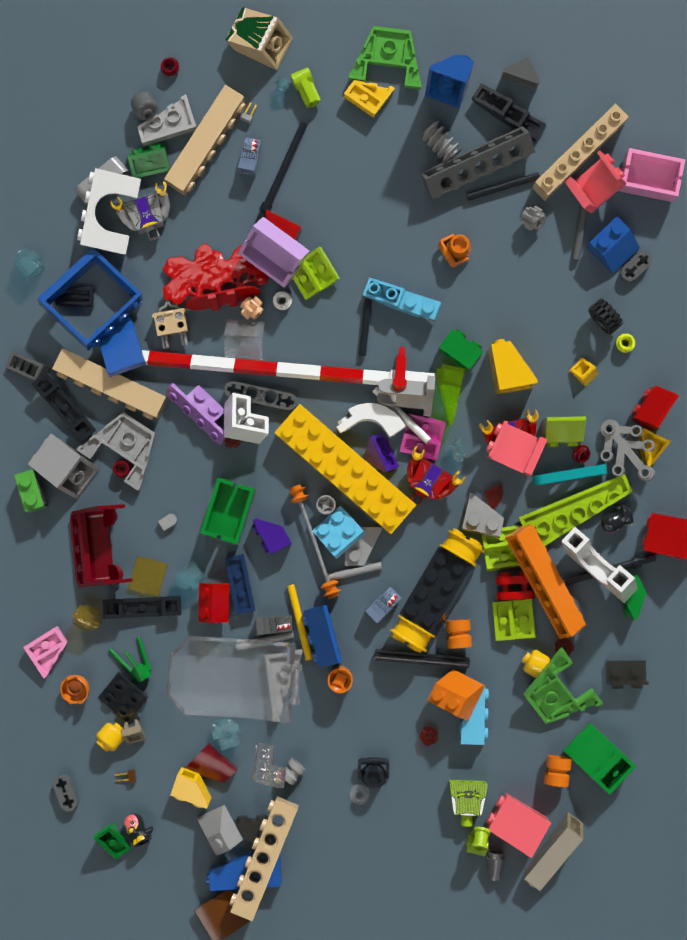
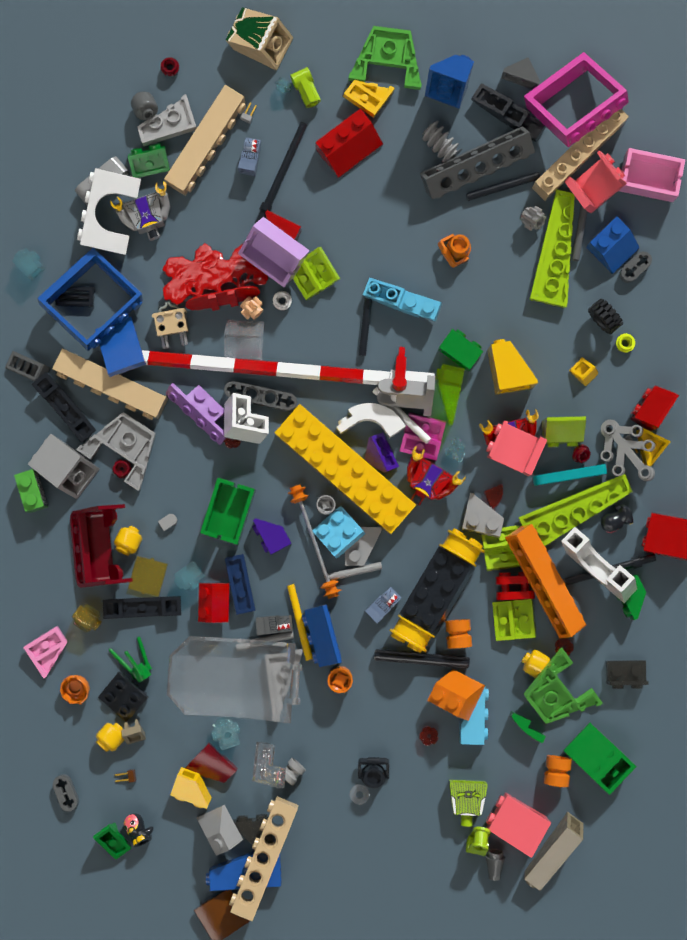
none -> yellow head [114,526,142,556]
none -> red slope [315,108,383,178]
none -> green slope [509,711,546,743]
none -> dark pink window [524,52,629,147]
none -> lime wing [529,189,575,309]

